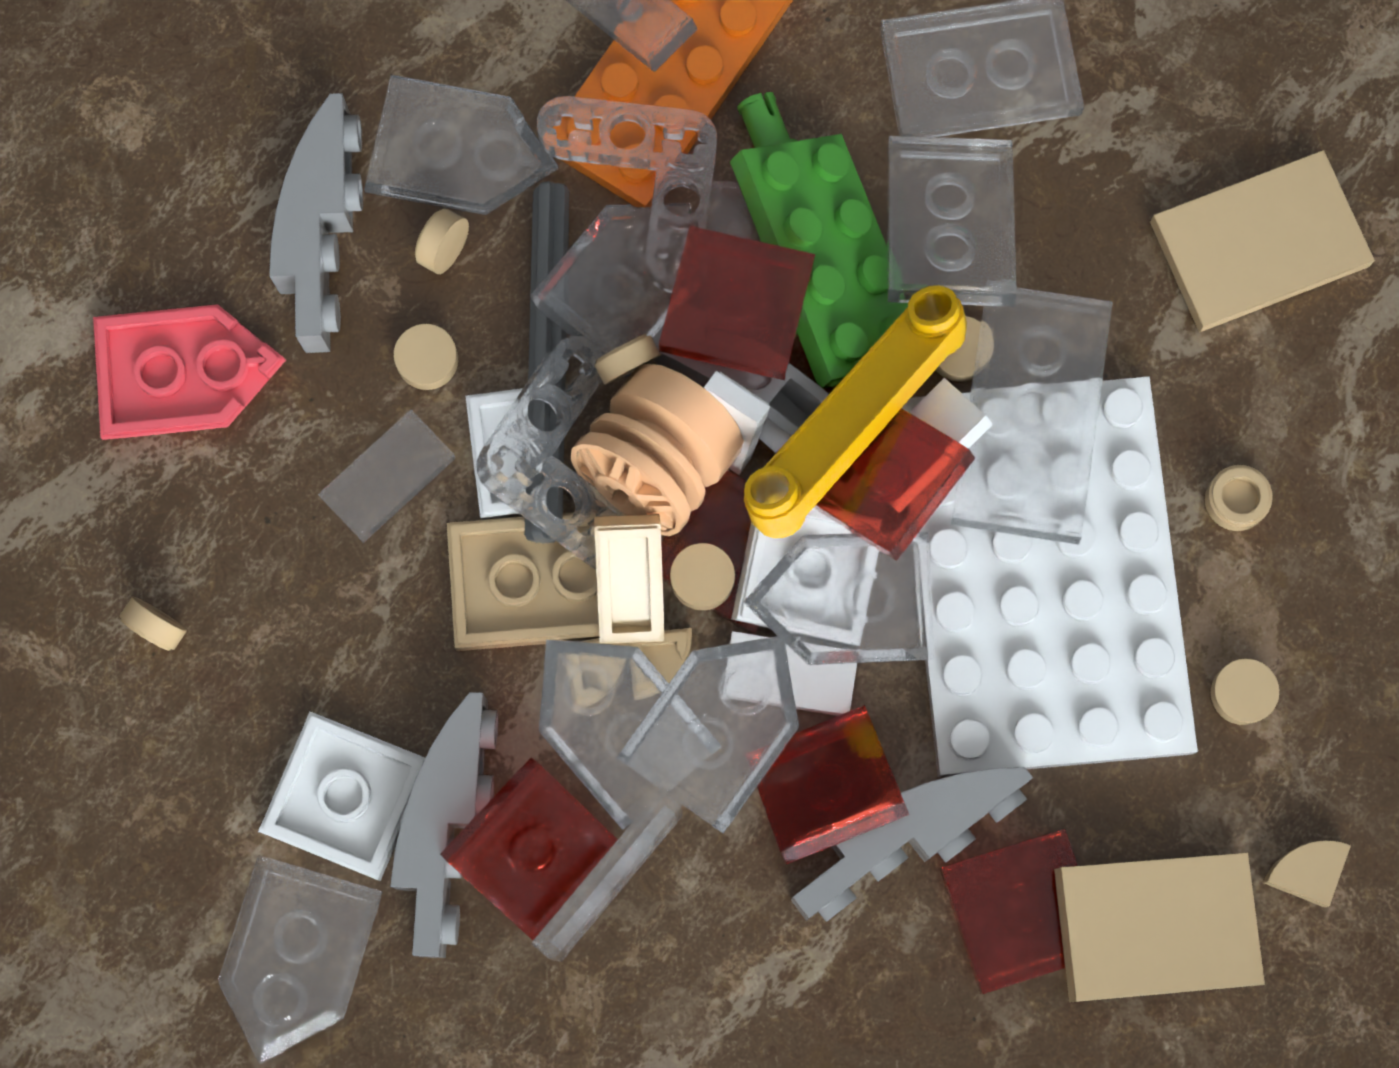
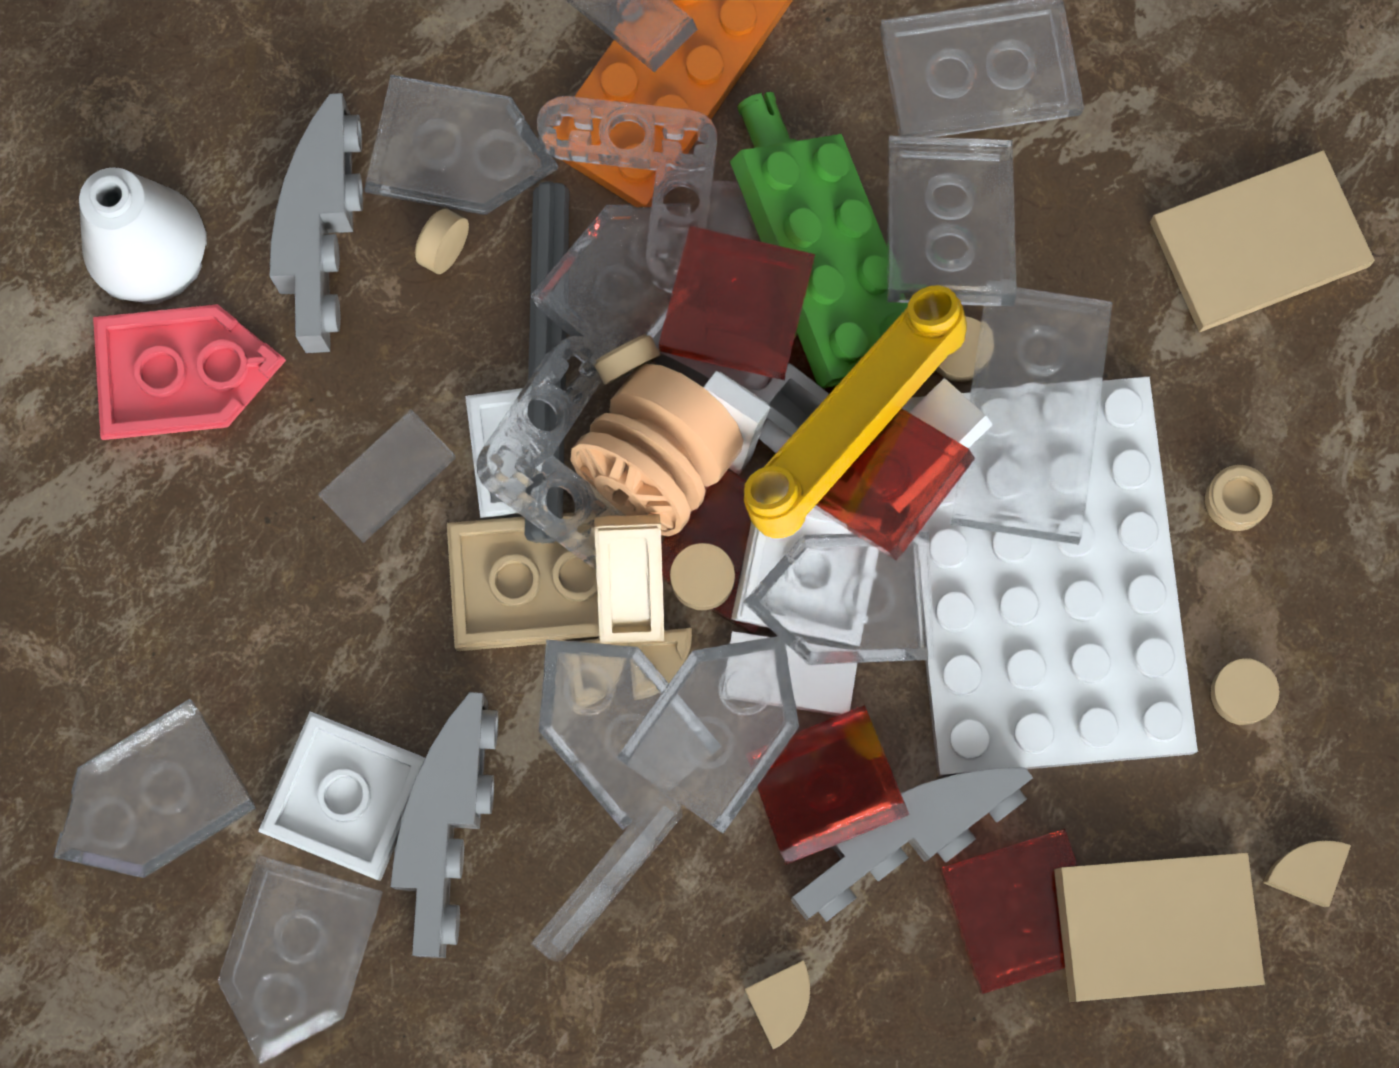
tan tile [119,596,187,651] -> none
tan tile [394,324,458,390] -> none
clear red tile [440,757,623,941] -> none
none -> clear tile [54,699,256,878]
none -> white cone [79,167,207,304]
none -> tan tile [744,960,810,1049]

